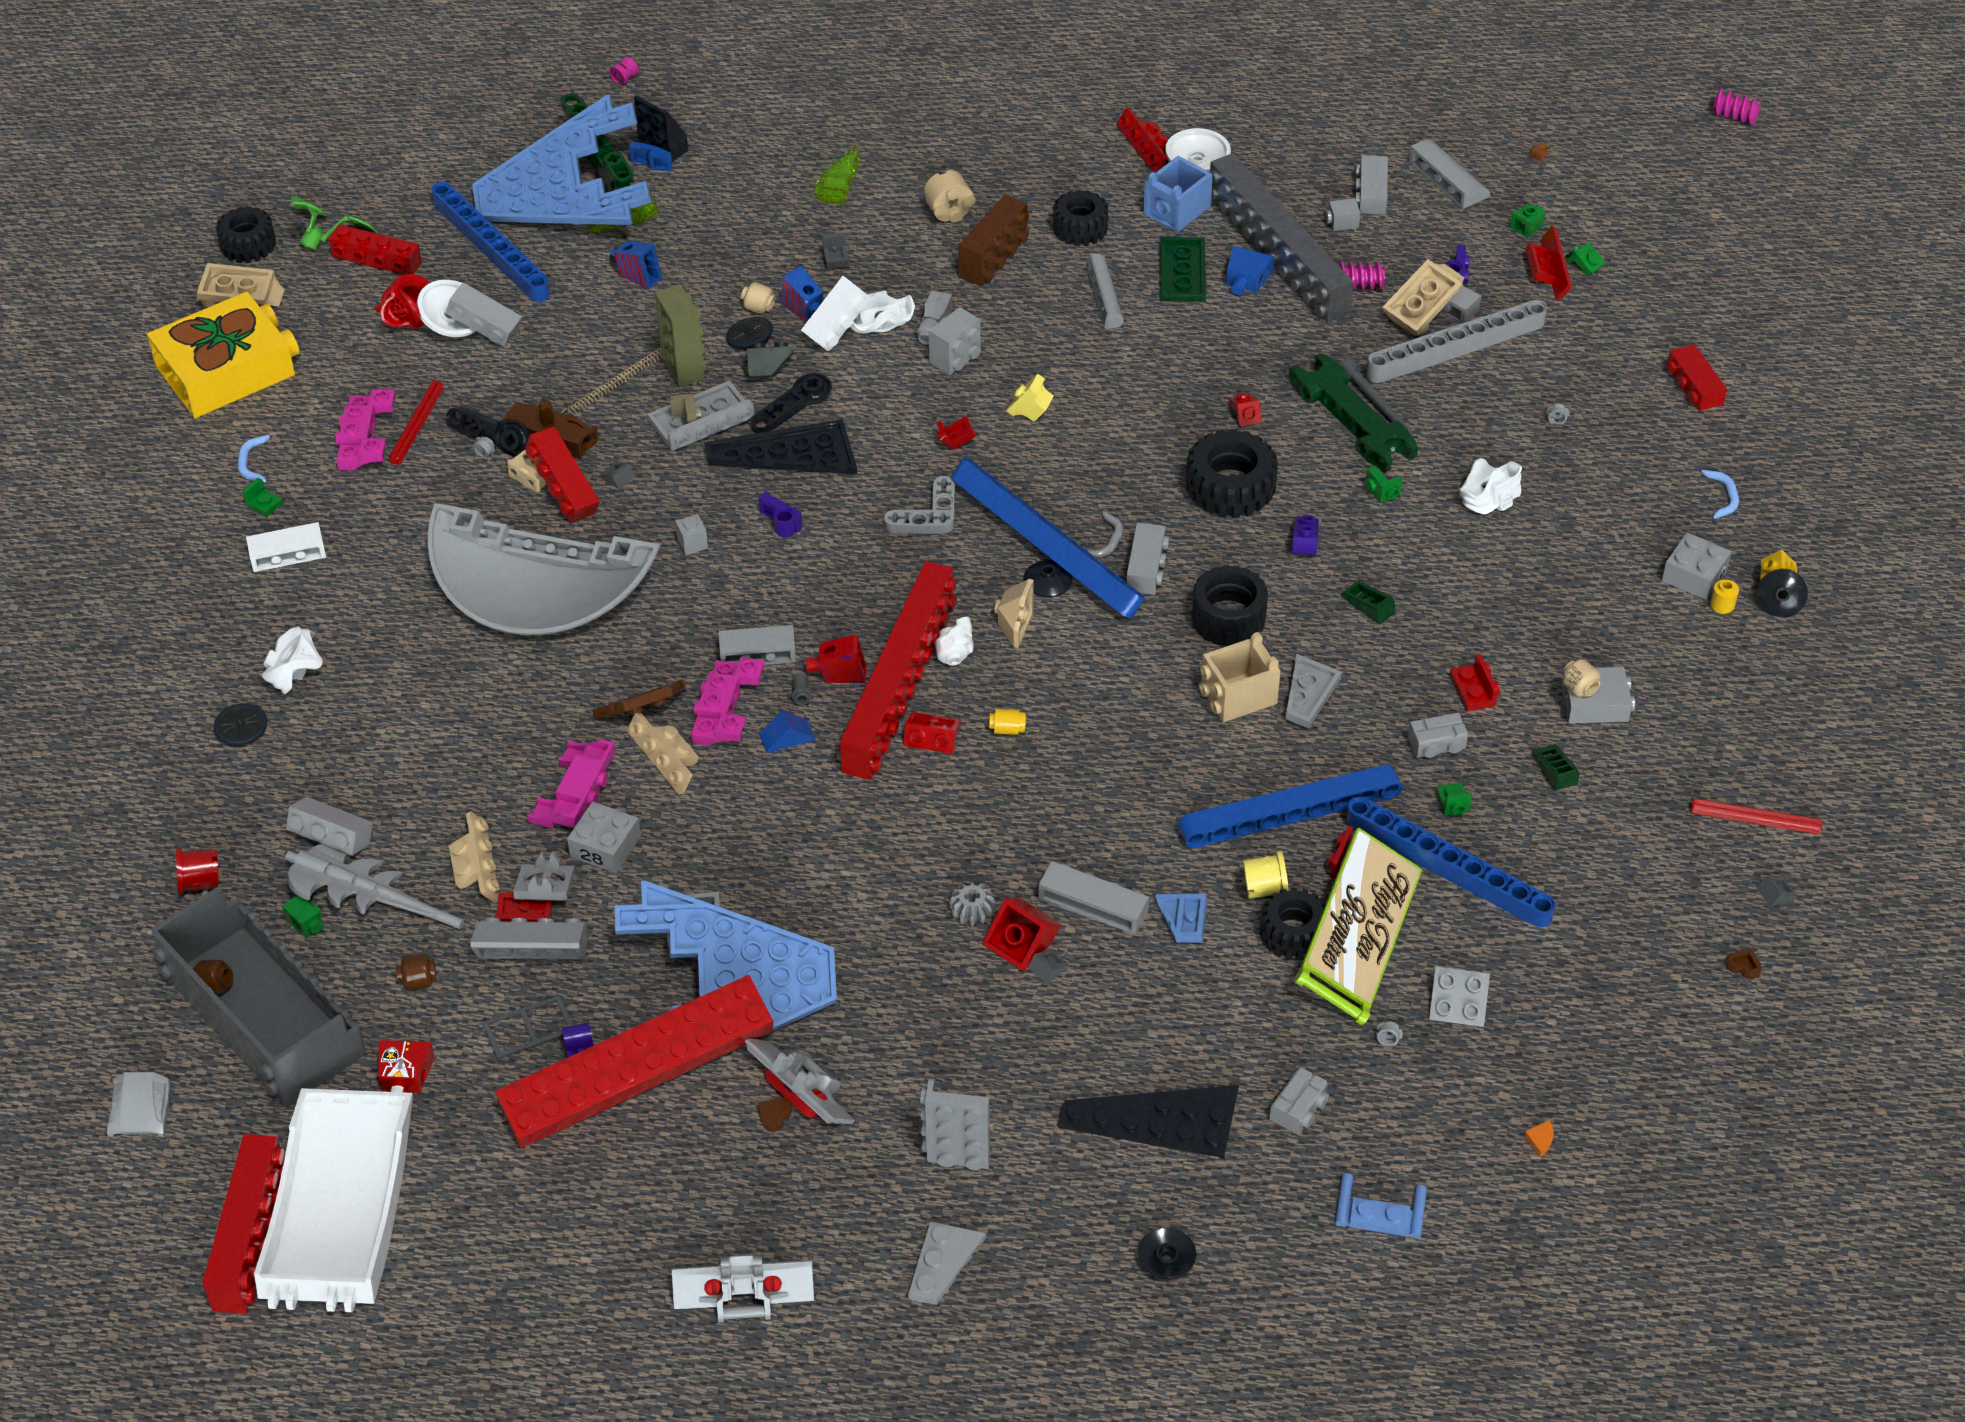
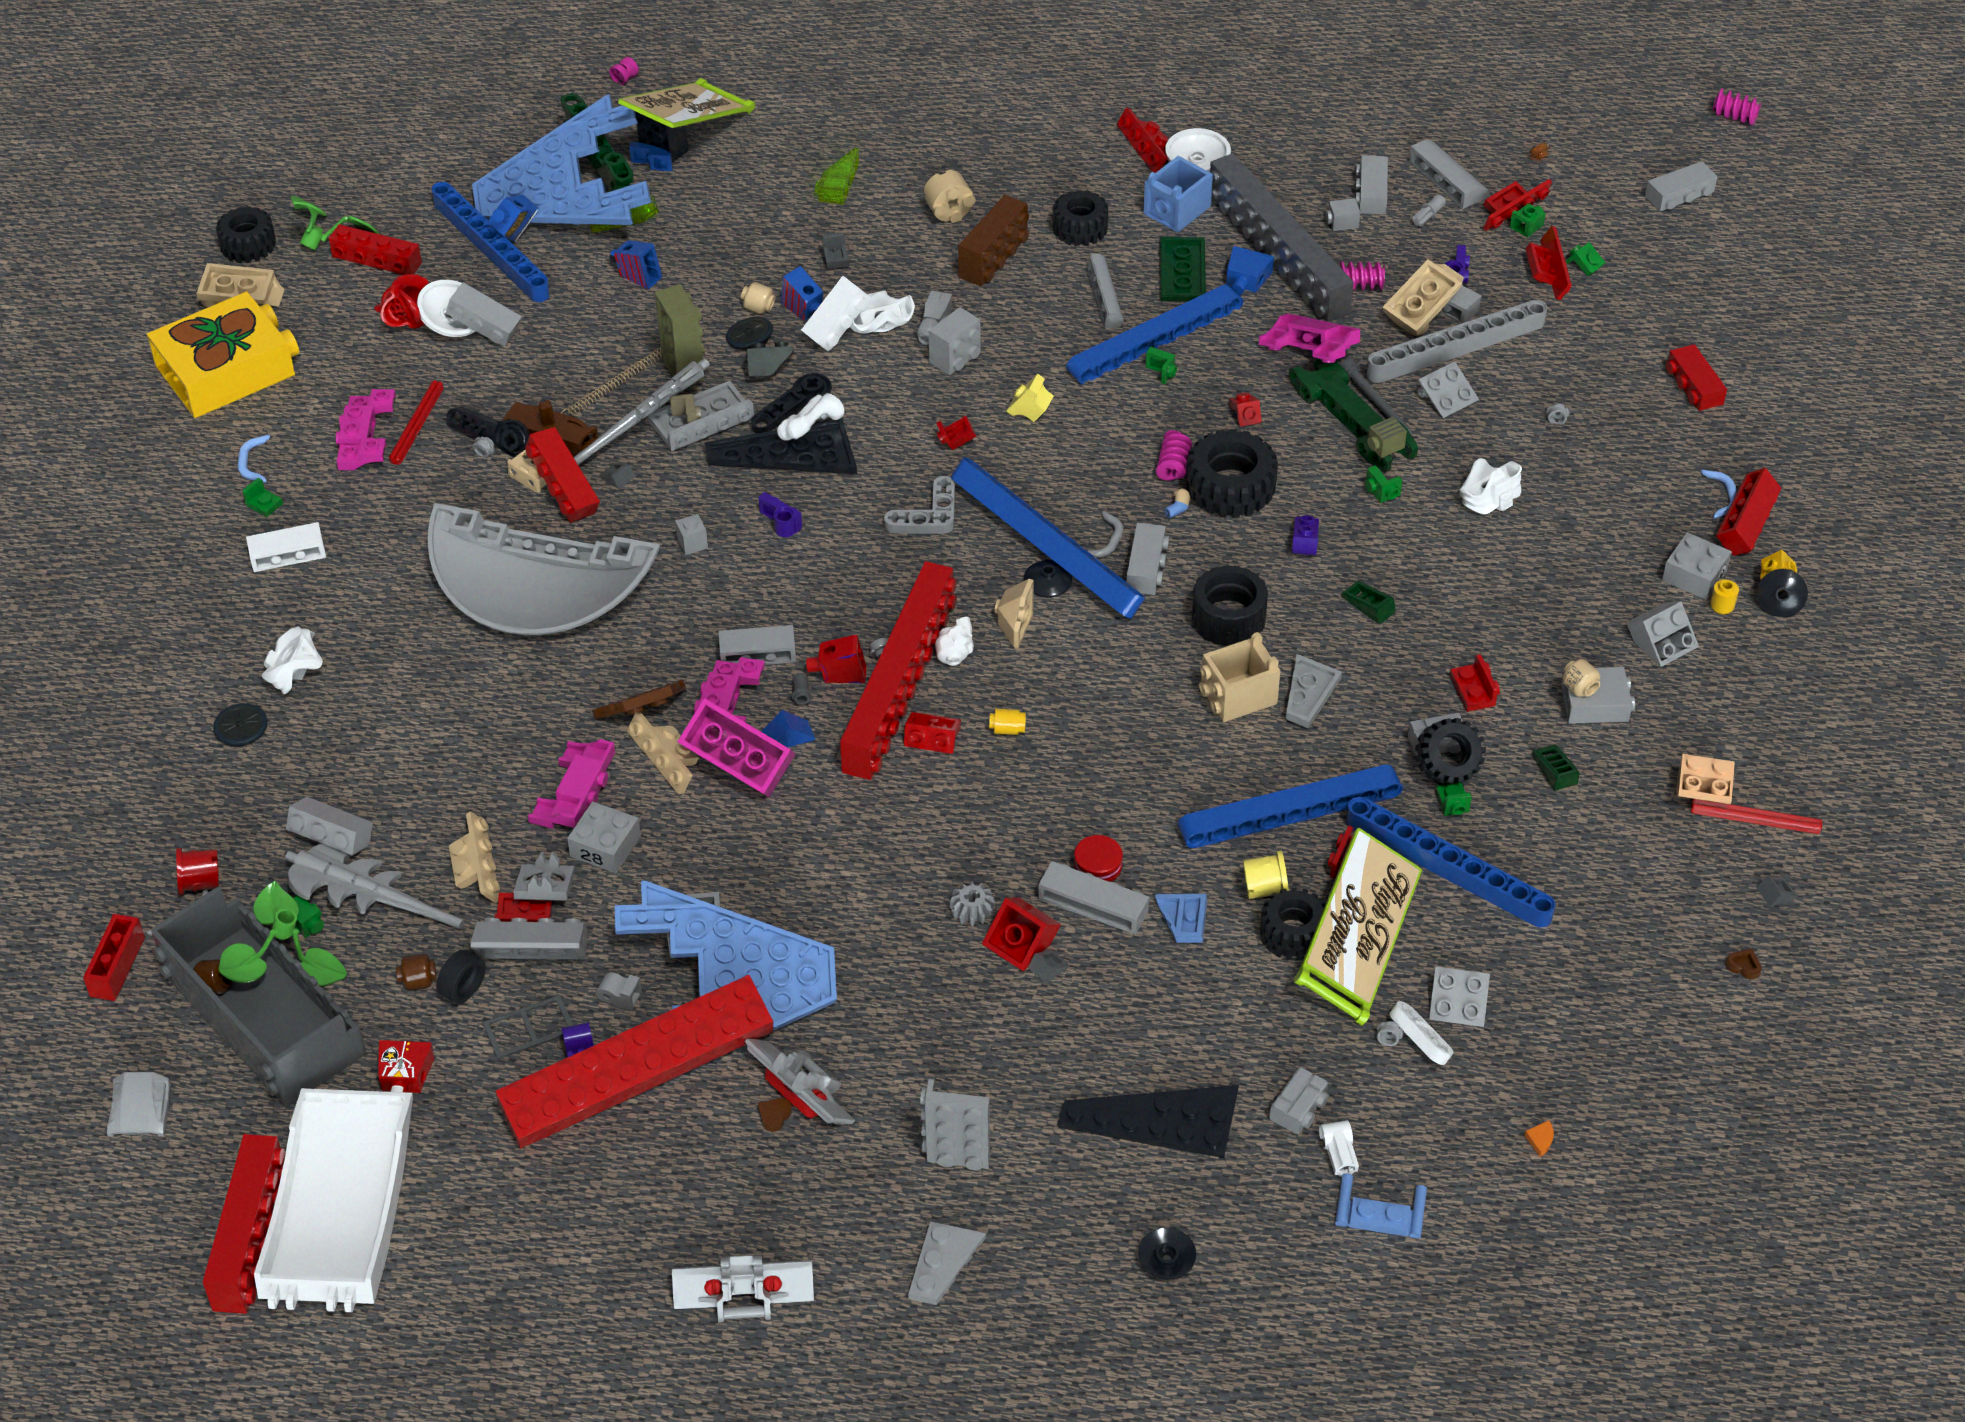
none -> red brick [83,914,145,1001]
none -> bright green plant [218,881,347,987]
none -> black tyre [436,950,486,1004]
none -> blue torso [488,195,539,242]
none -> light grey animal [574,358,710,465]
none -> light grey leg [596,972,642,1010]
none -> flag [618,78,755,128]
none -> dark pink brick [677,698,796,797]
none -> white piece [777,393,844,440]
none -> light grey plate [869,638,888,660]
none -> blue beam [1066,284,1244,385]
none -> red head [1074,835,1123,882]
none -> green bracket [1146,347,1177,384]
none -> dark pink piece [1156,430,1192,481]
none -> arm [1164,488,1190,519]
none -> dark pink bracket [1259,313,1360,363]
none -> white piece [1319,1120,1359,1177]
none -> olive brick [1367,417,1407,458]
none -> white beam [1389,1001,1453,1065]
none -> light grey axle [1412,194,1446,227]
none -> black tyre [1415,718,1486,785]
none -> light grey hinge [1418,361,1479,419]
none -> red bracket [1483,179,1552,232]
none -> light grey slope [1627,601,1699,667]
none -> light grey brick [1645,161,1717,211]
none -> light nougat slope [1676,754,1735,804]
none -> red brick [1716,467,1782,556]

